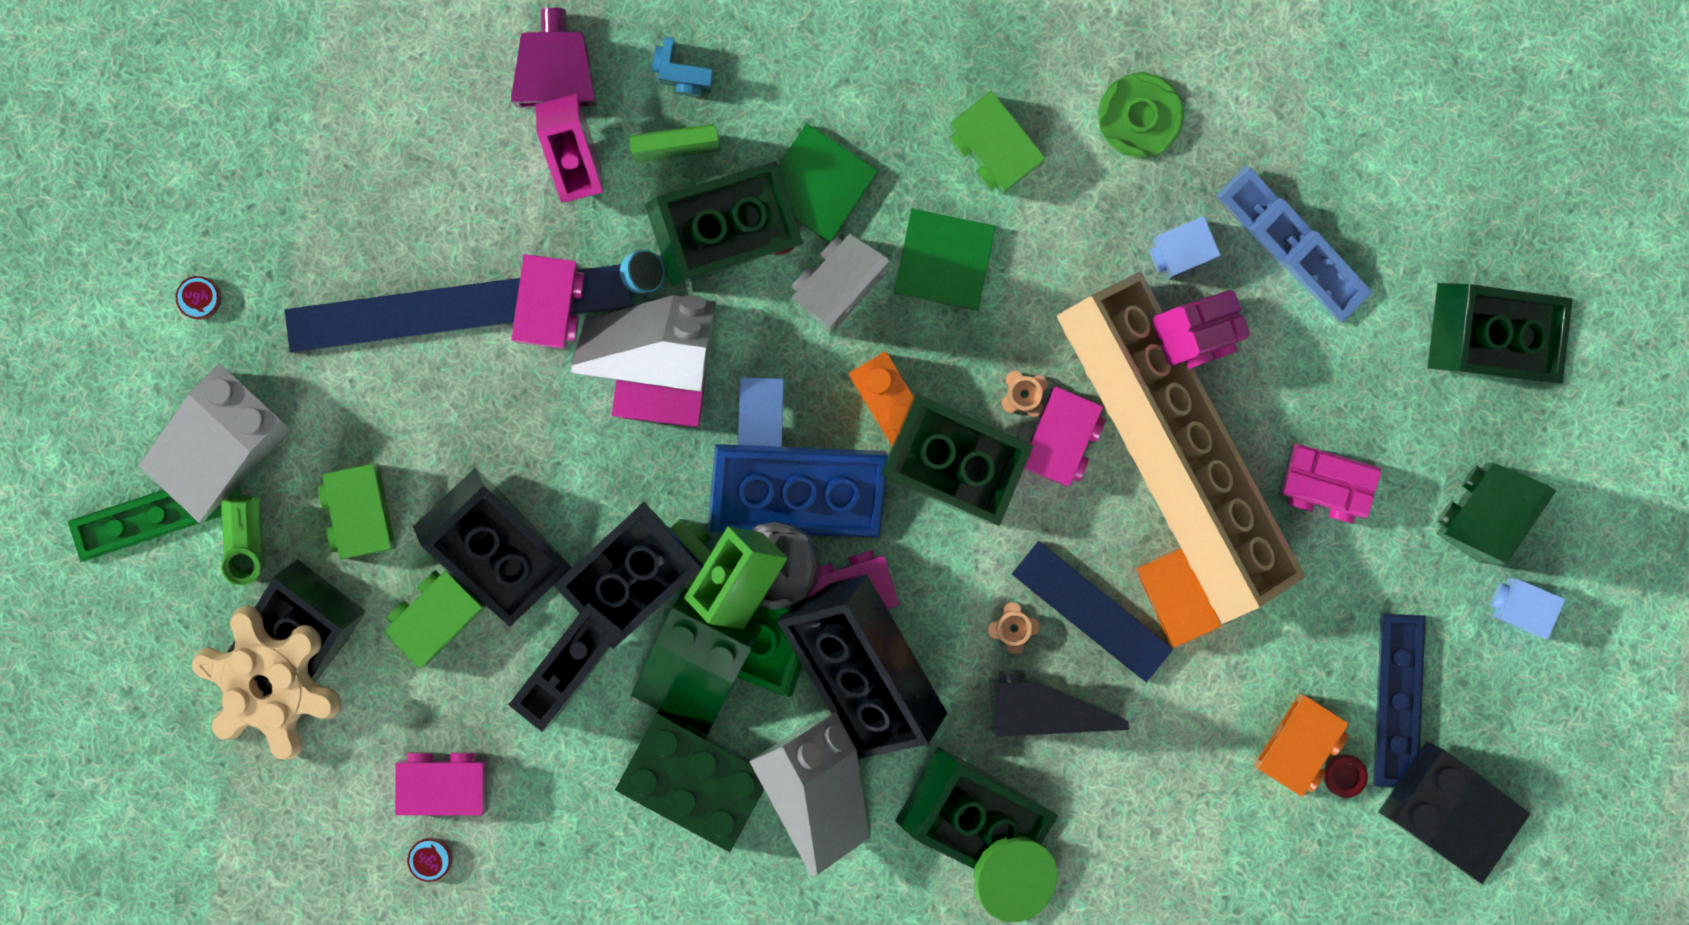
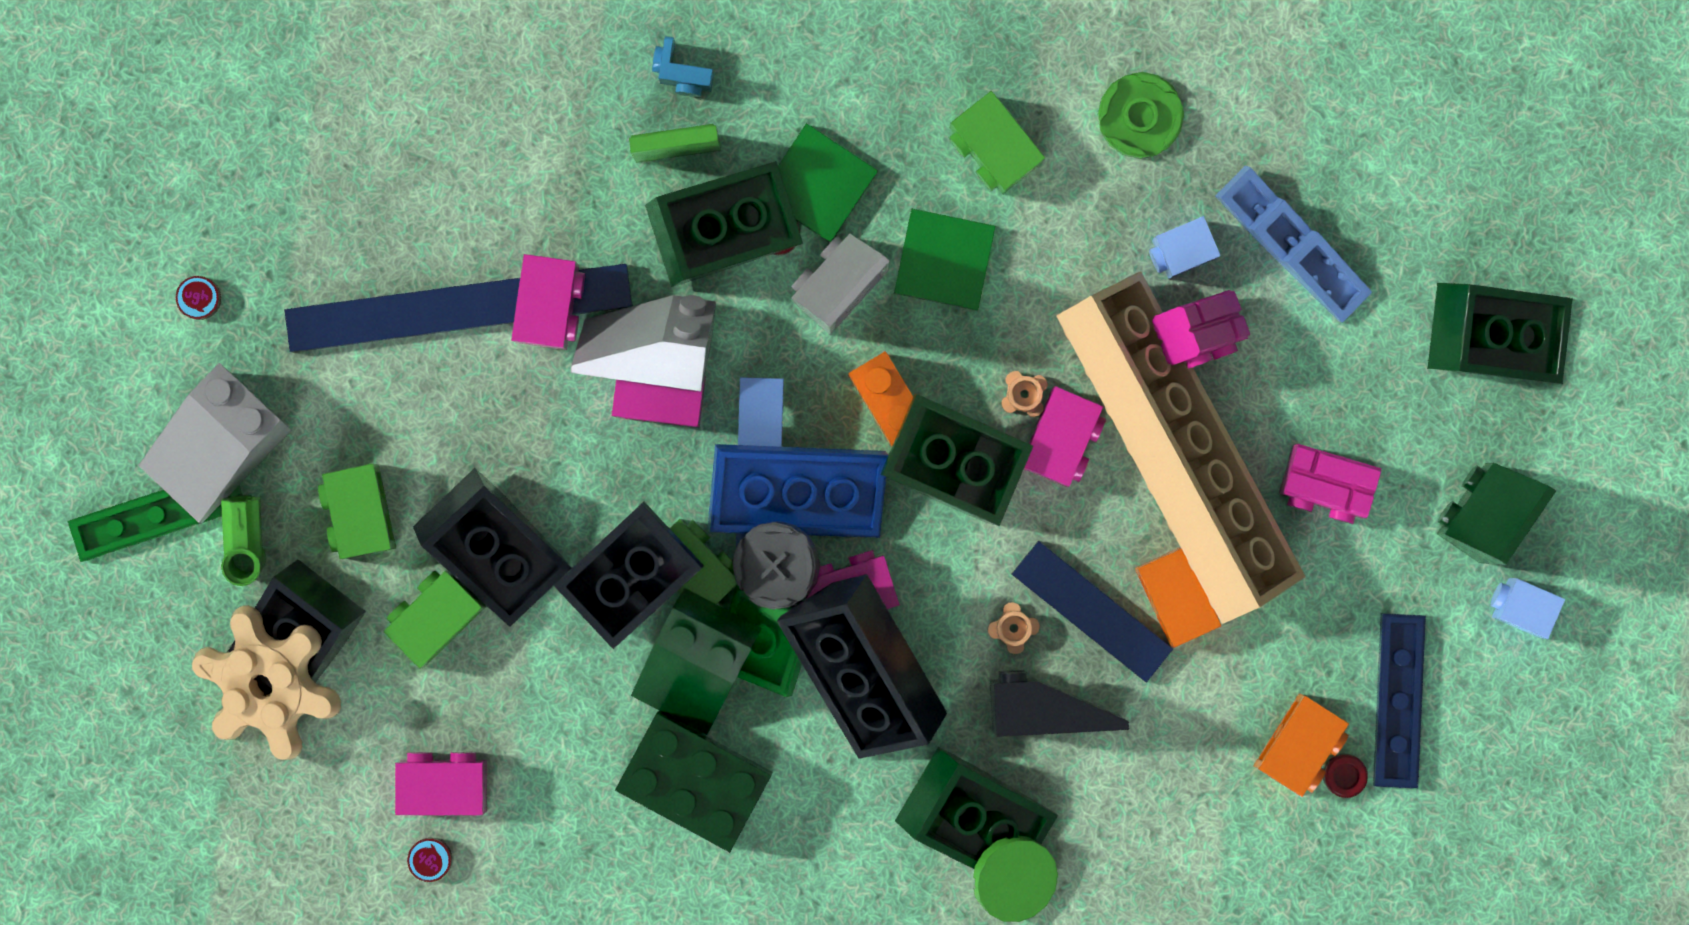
black slope [508,602,624,732] -> none
magenta torso [511,8,597,107] -> none
dark pink brick [535,94,603,203] -> none
tile [620,250,665,294] -> none
bright green brick [684,526,788,629] -> none
light grey slope [749,712,870,877] -> none
black slope [1378,741,1531,884] -> none

